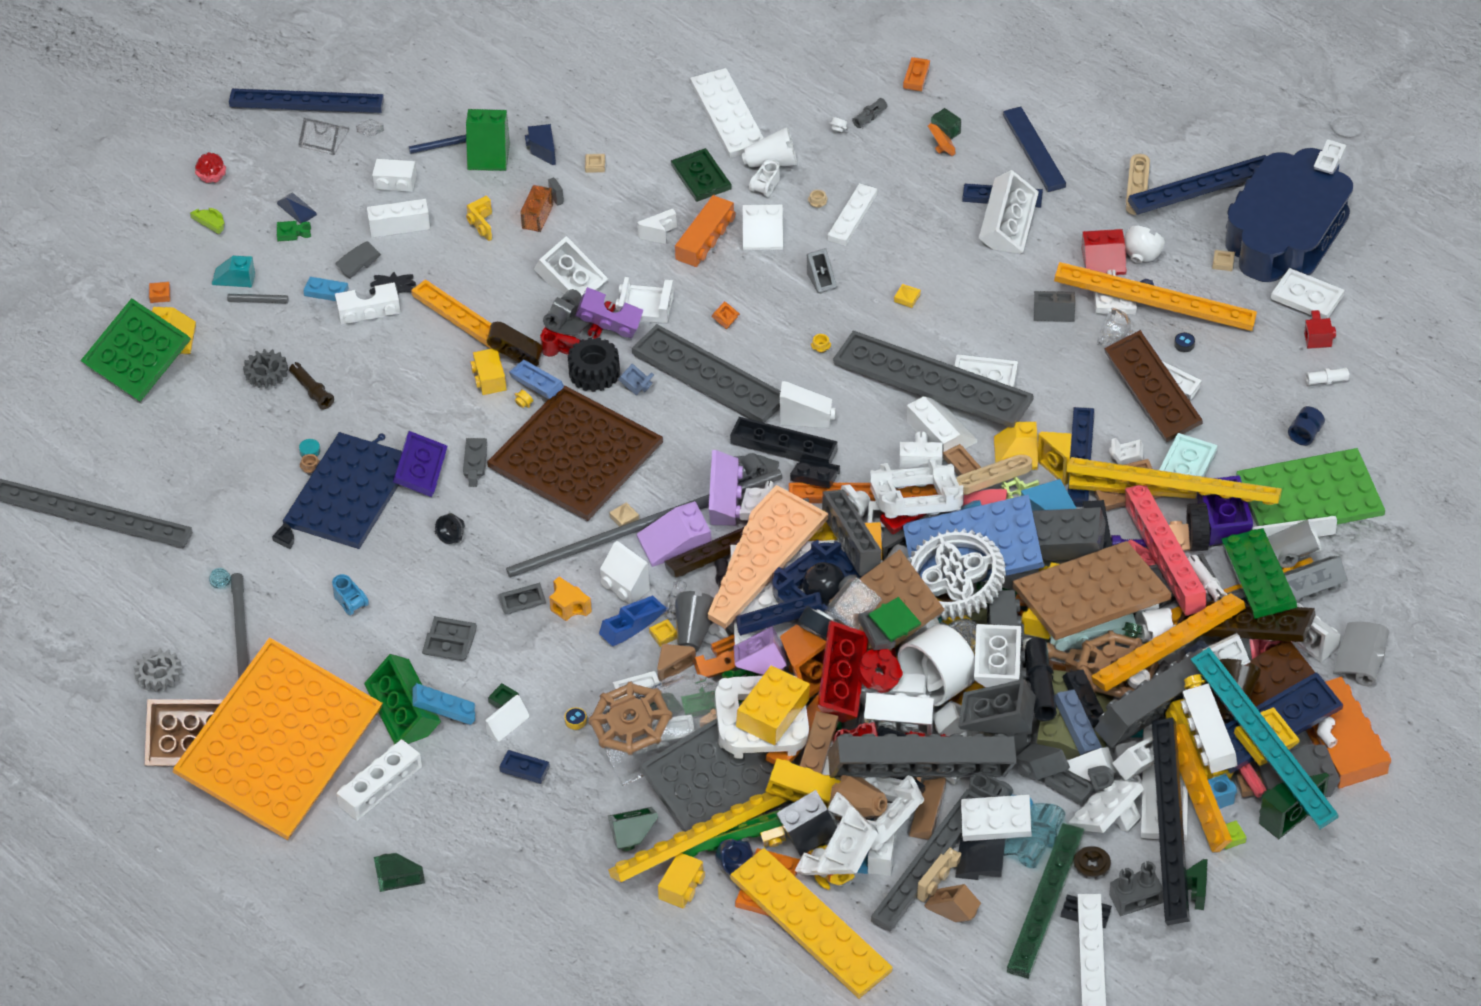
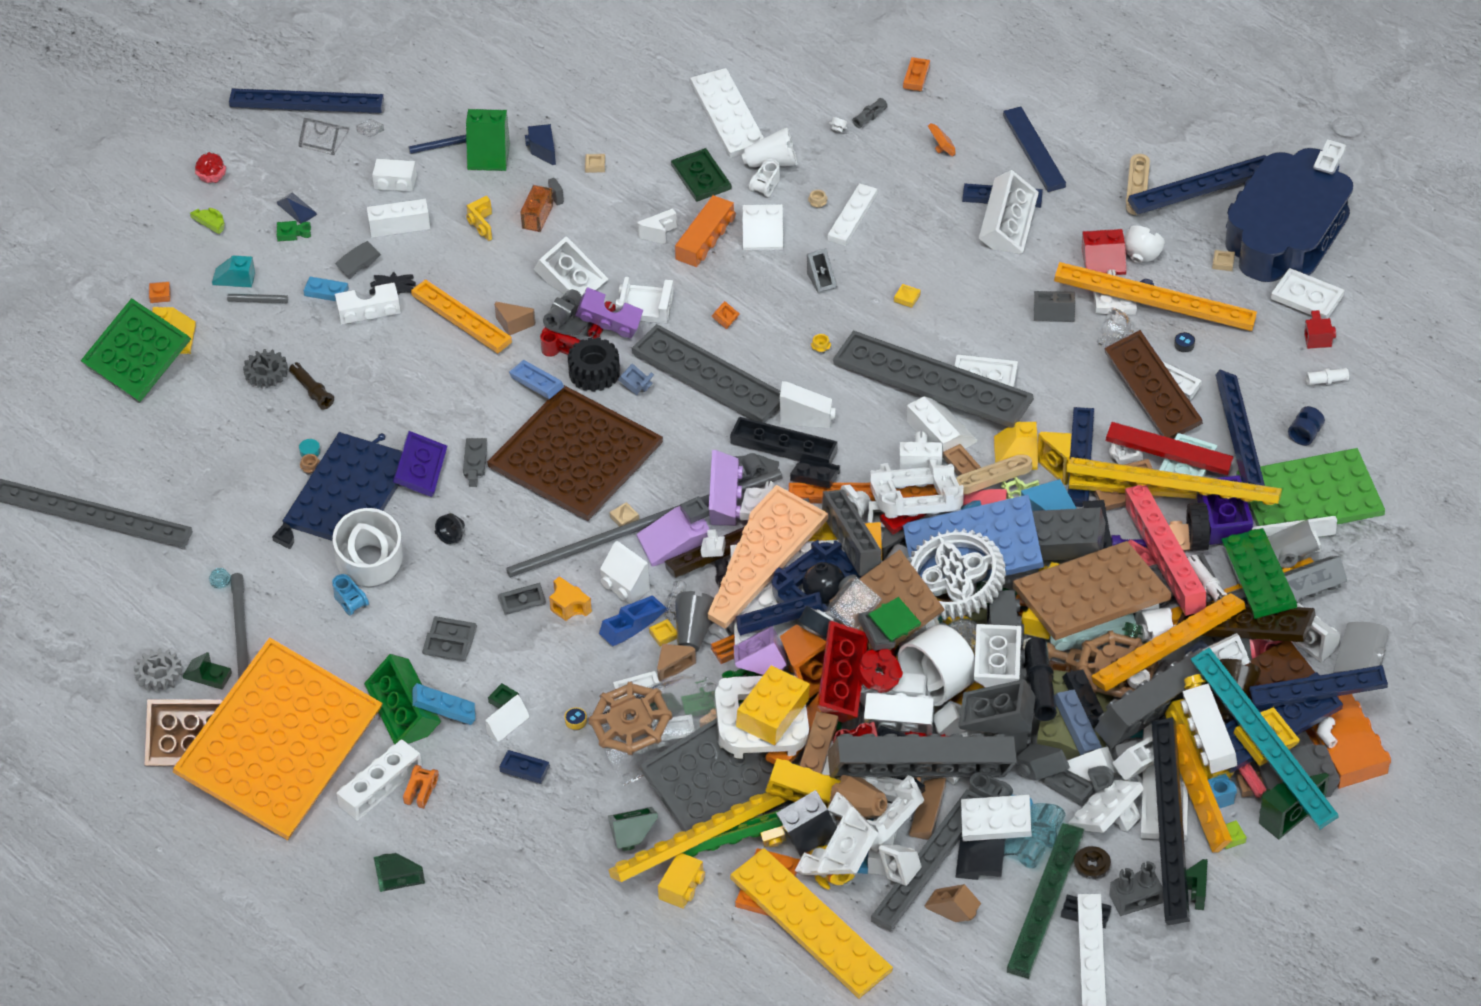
yellow brick [470,348,507,395] -> none
dark brown beam [487,321,543,367] -> none
yellow plate [514,389,533,408] -> none
orange leg [693,651,736,681] -> none
dark blue hair [715,839,753,876] -> none
tan hinge [917,848,961,902] -> none
clear green brick [931,108,961,140] -> none
none -> dark green slope [183,652,232,690]
none -> white piece [333,508,403,587]
none -> orange piece [403,765,439,809]
none -> medium nougat slope [494,301,536,335]
none -> dark grey plate [680,496,710,524]
none -> white tile [701,529,726,557]
none -> white slope [878,845,921,886]
none -> red tile [1105,422,1234,476]
none -> dark blue plate [1215,369,1265,486]
none -> dark blue tile [1249,665,1388,709]

